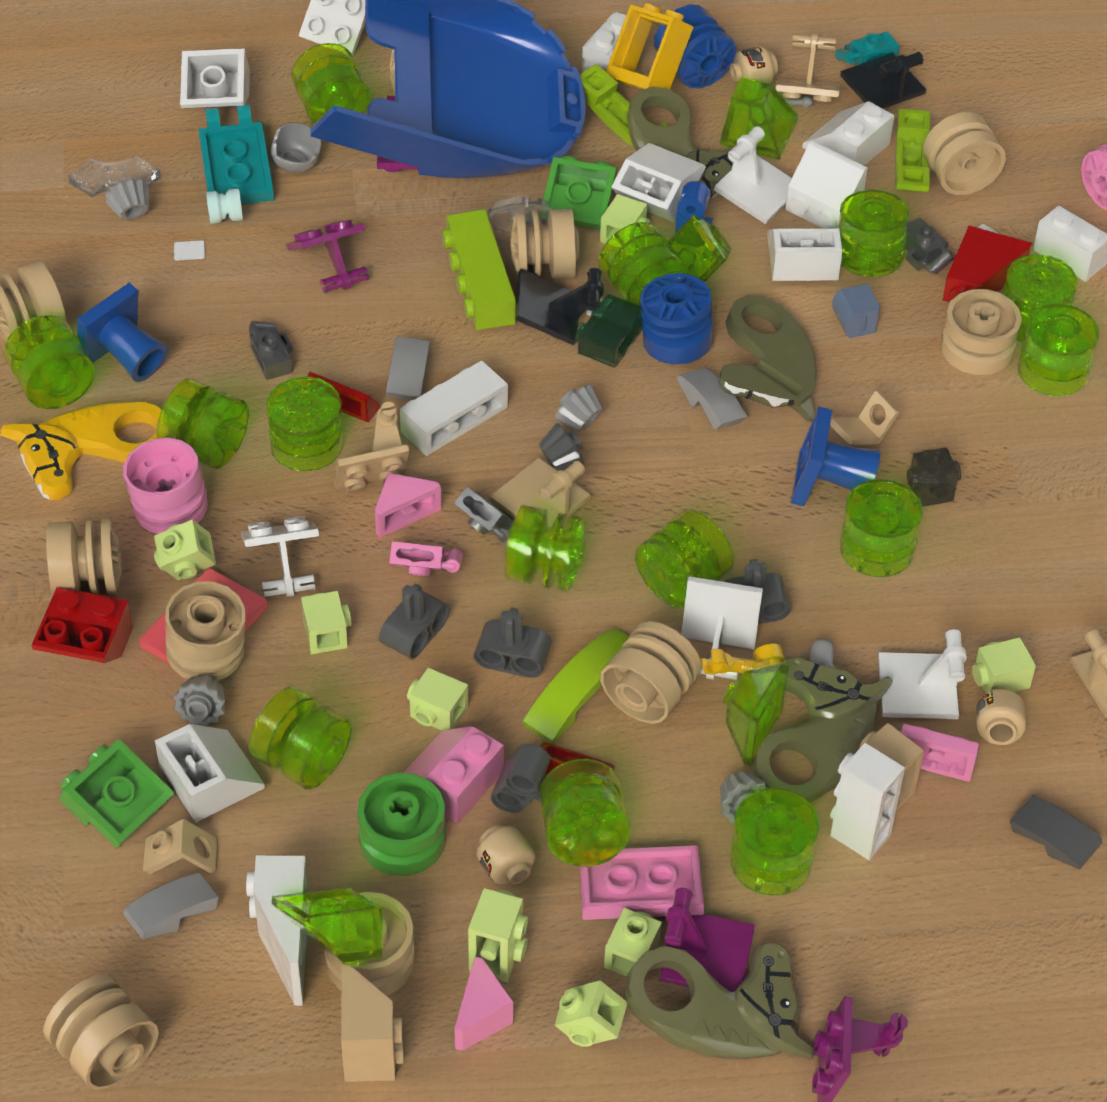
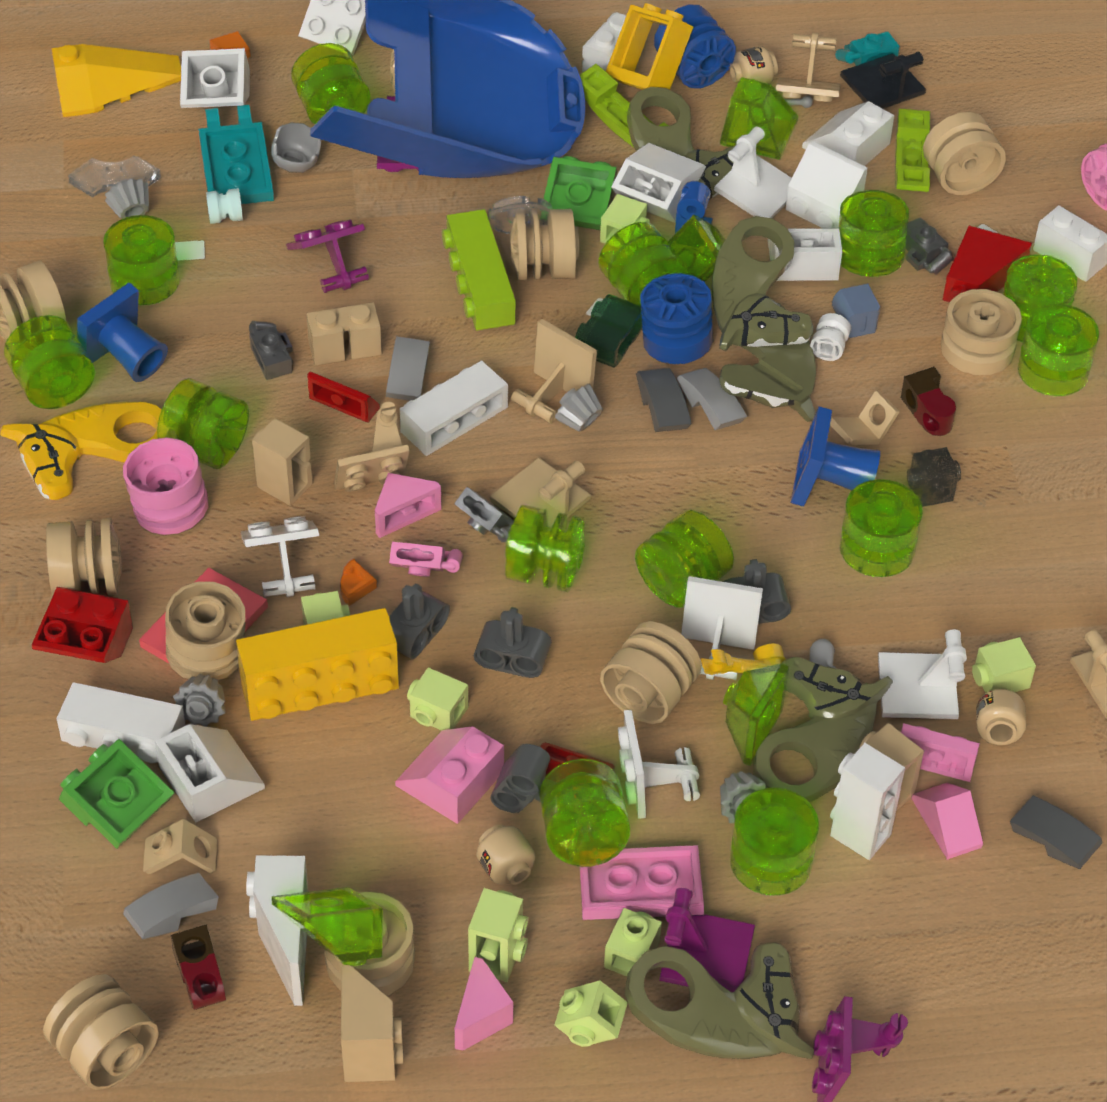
yellowish green brick [154,520,216,580] -> none
clear neon green wheel [249,686,352,790] -> none
clear neon green wheel [266,376,343,472] -> none
bright green wheel [357,772,446,876] -> none
black plate [515,268,604,345] -> none
lime slope [523,628,630,744] -> none
dark grey piece [539,423,584,471] -> none
none -> yellow wedge [51,44,181,117]
none -> white brick [57,682,185,763]
none -> clear neon green wheel [103,215,180,305]
none -> leg [171,924,226,1010]
none -> orange tile [210,31,251,58]
none -> yellow brick [236,608,399,721]
none -> tan piece [252,418,313,506]
none -> tan piece [306,302,382,365]
none -> orange tile [340,559,377,606]
none -> tan plate [511,319,597,424]
none -> white plate [618,710,700,819]
none -> dark grey slope [636,368,692,432]
none -> olive animal [711,216,814,351]
none -> white wheel [810,313,851,361]
none -> leg [900,367,956,436]
none -> bright pink slope [911,783,983,860]

